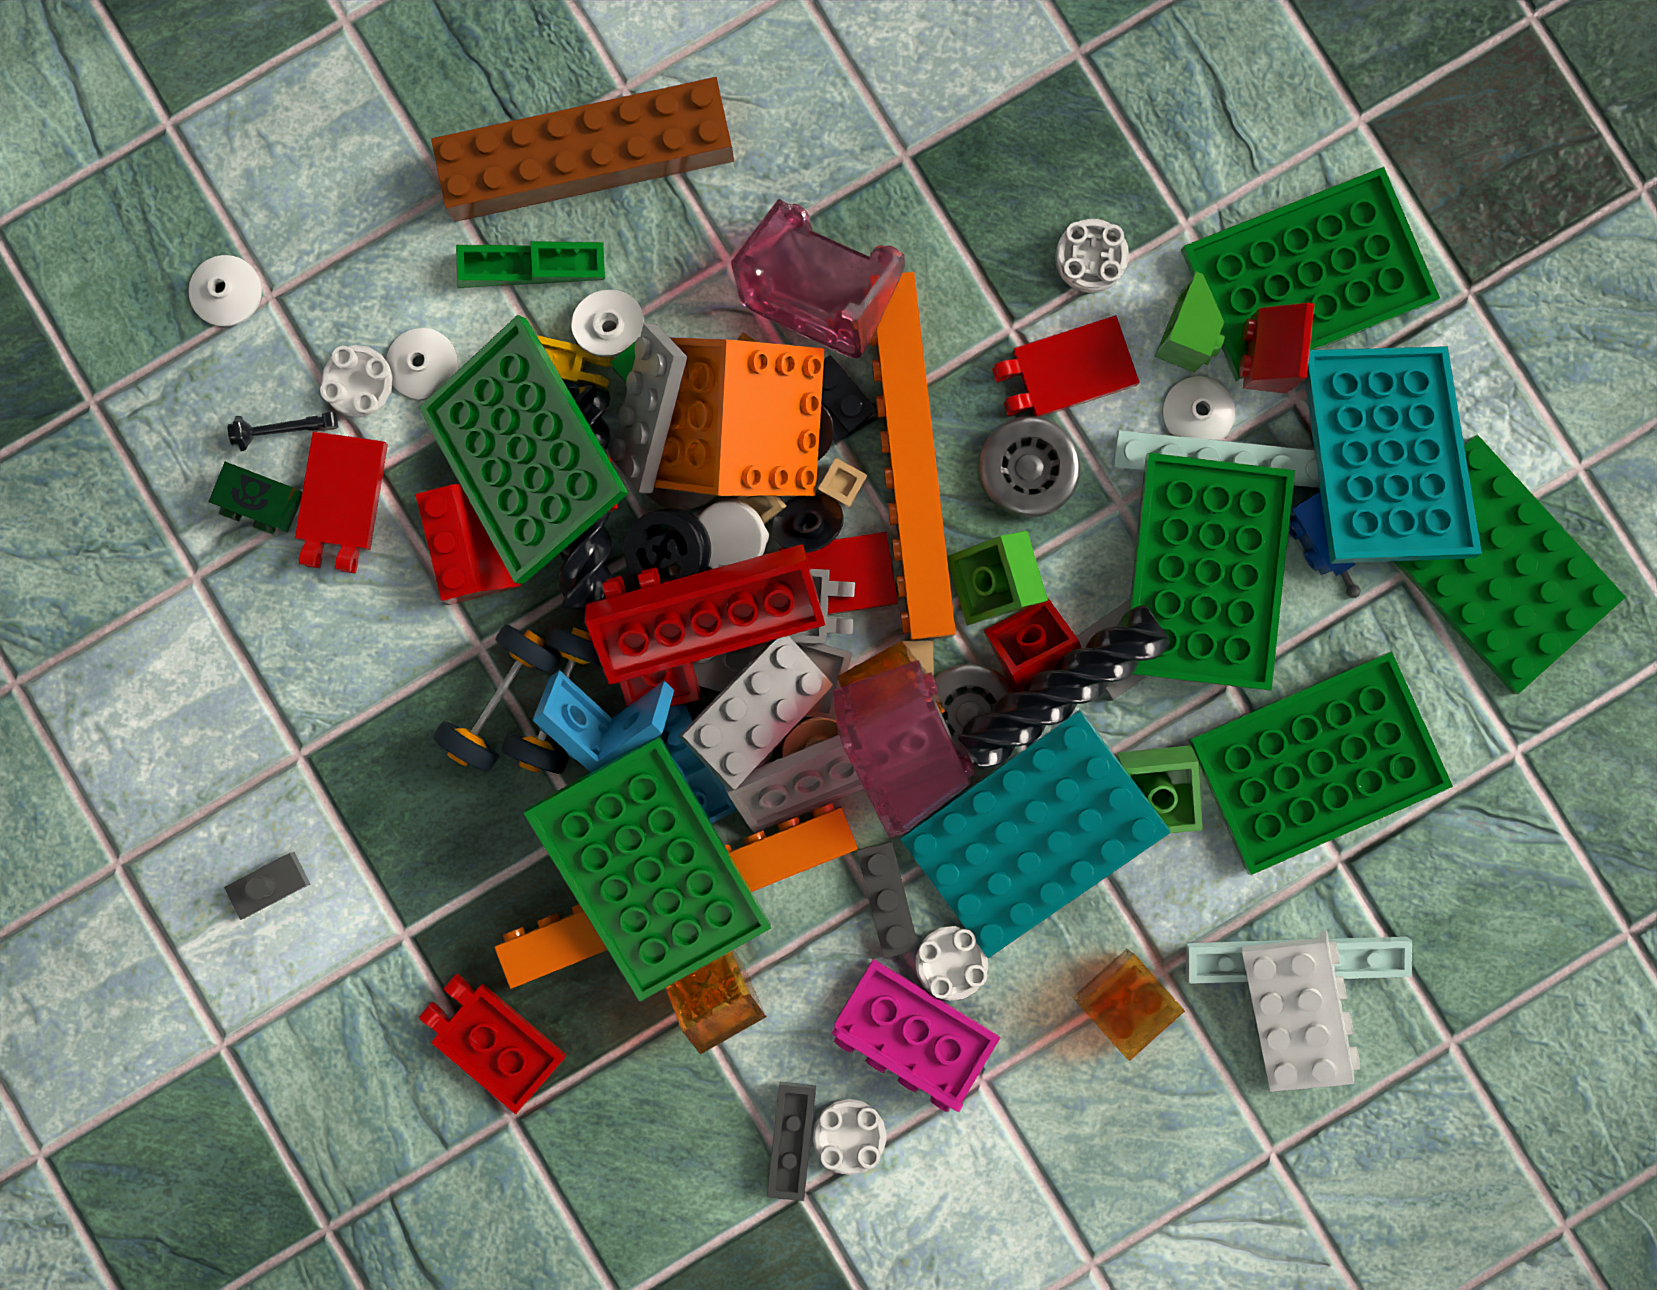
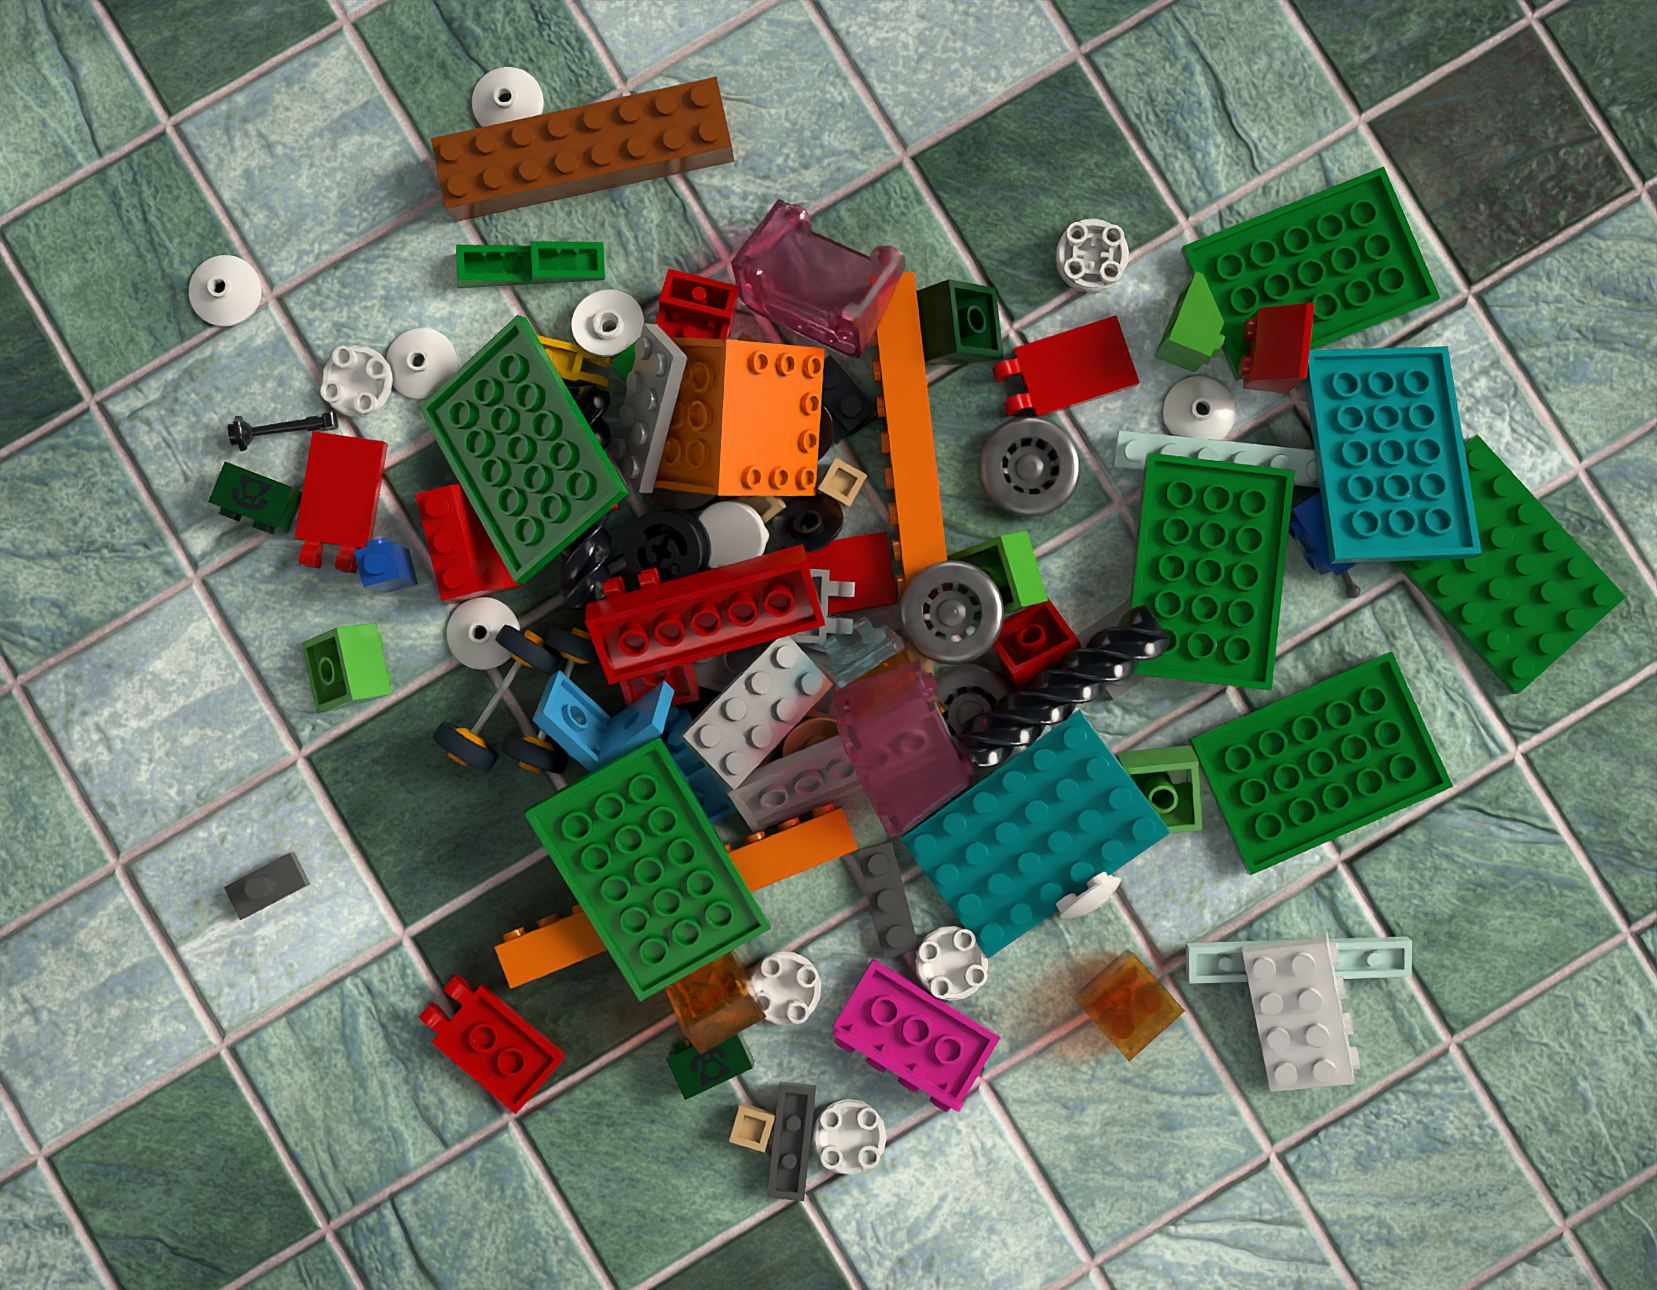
none -> bright green slope [302,622,392,713]
none -> blue brick [354,538,418,594]
none -> white dish [447,597,520,670]
none -> white dish [472,67,544,127]
none -> red brick [655,269,739,339]
none -> dark green brick [666,1020,755,1100]
none -> tan plate [729,1102,776,1153]
none -> white dish [748,951,821,1025]
none -> clear light blue plate [820,616,905,688]
none -> flat silver wheel [900,560,1004,665]
none -> dark green slope [917,279,1004,365]
none -> white dish [1056,872,1121,920]

